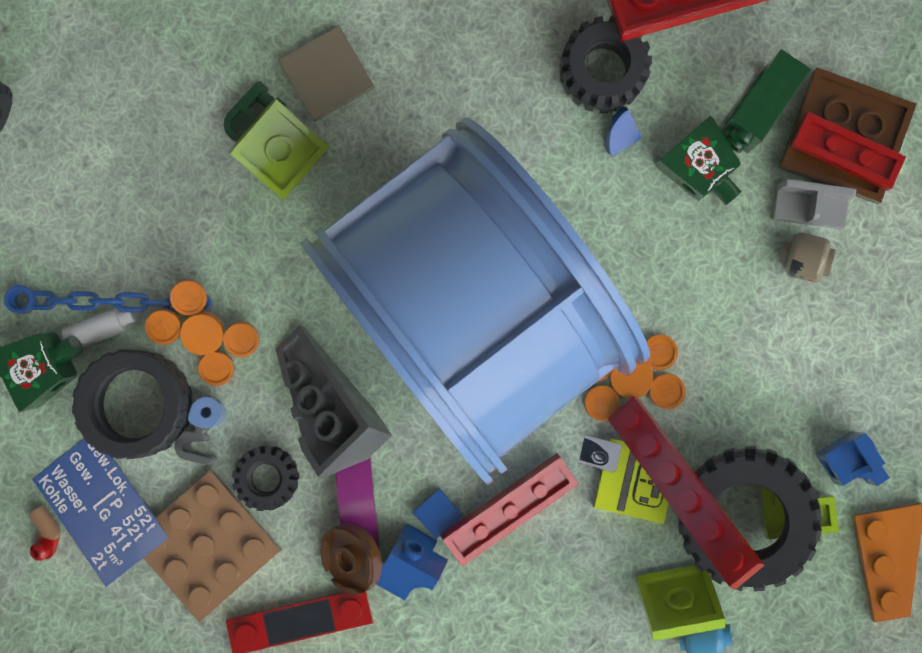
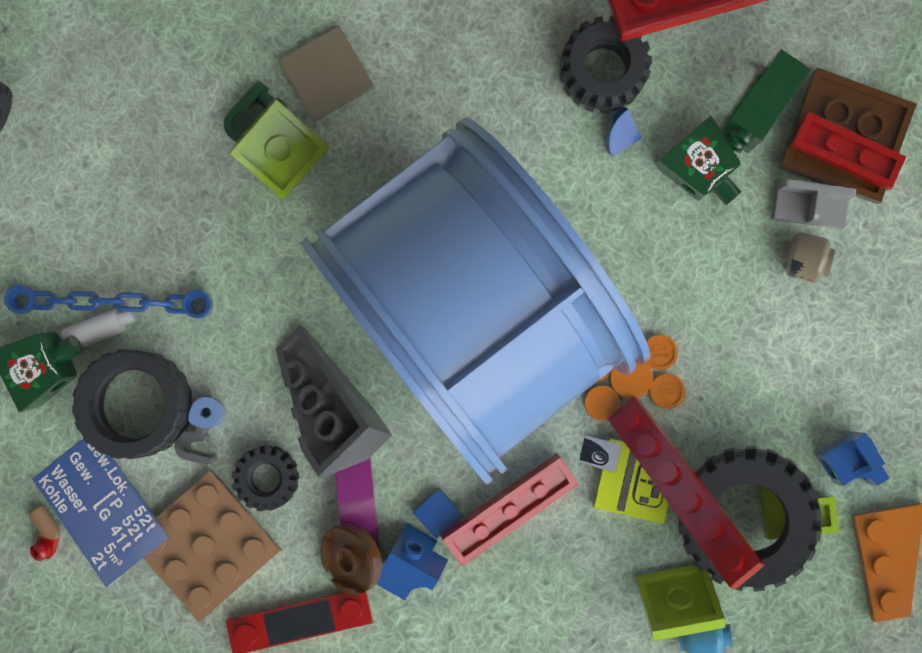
orange piece [145,279,260,386] -> none

